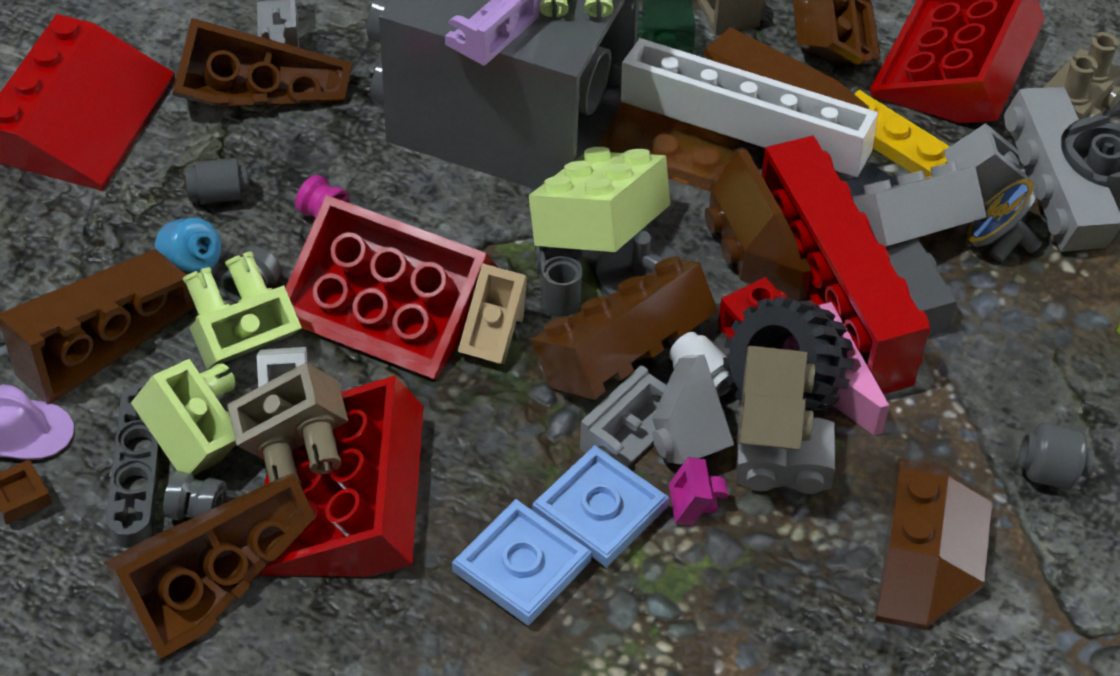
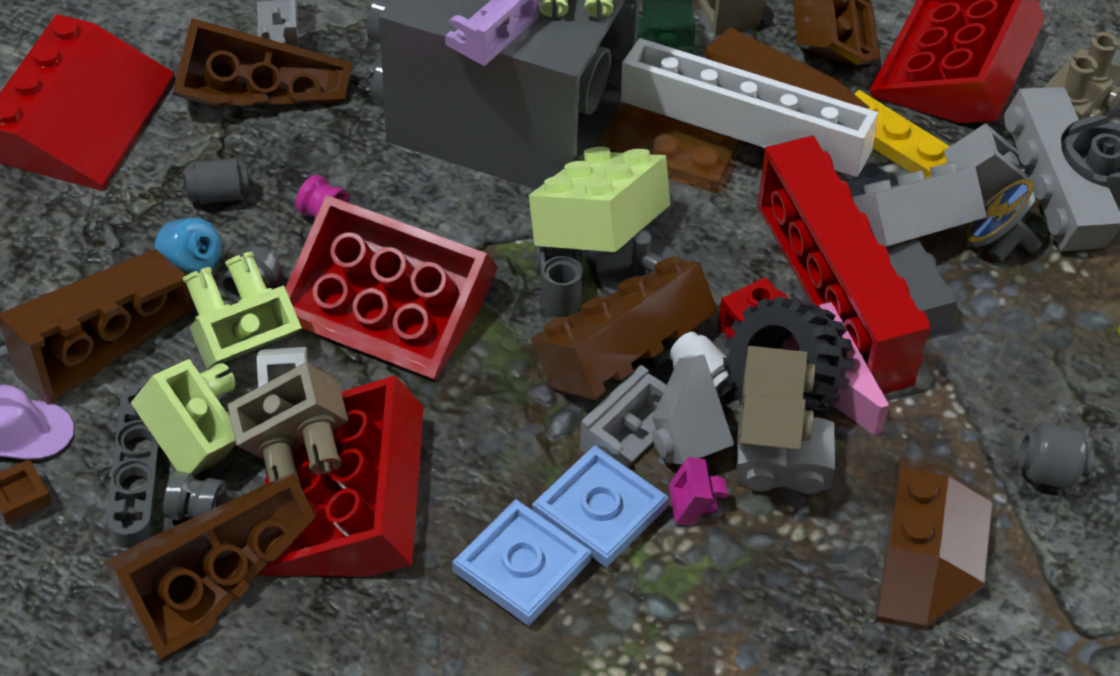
tan slope [458,263,527,364] -> none
reddish brown wedge [705,147,812,301] -> none

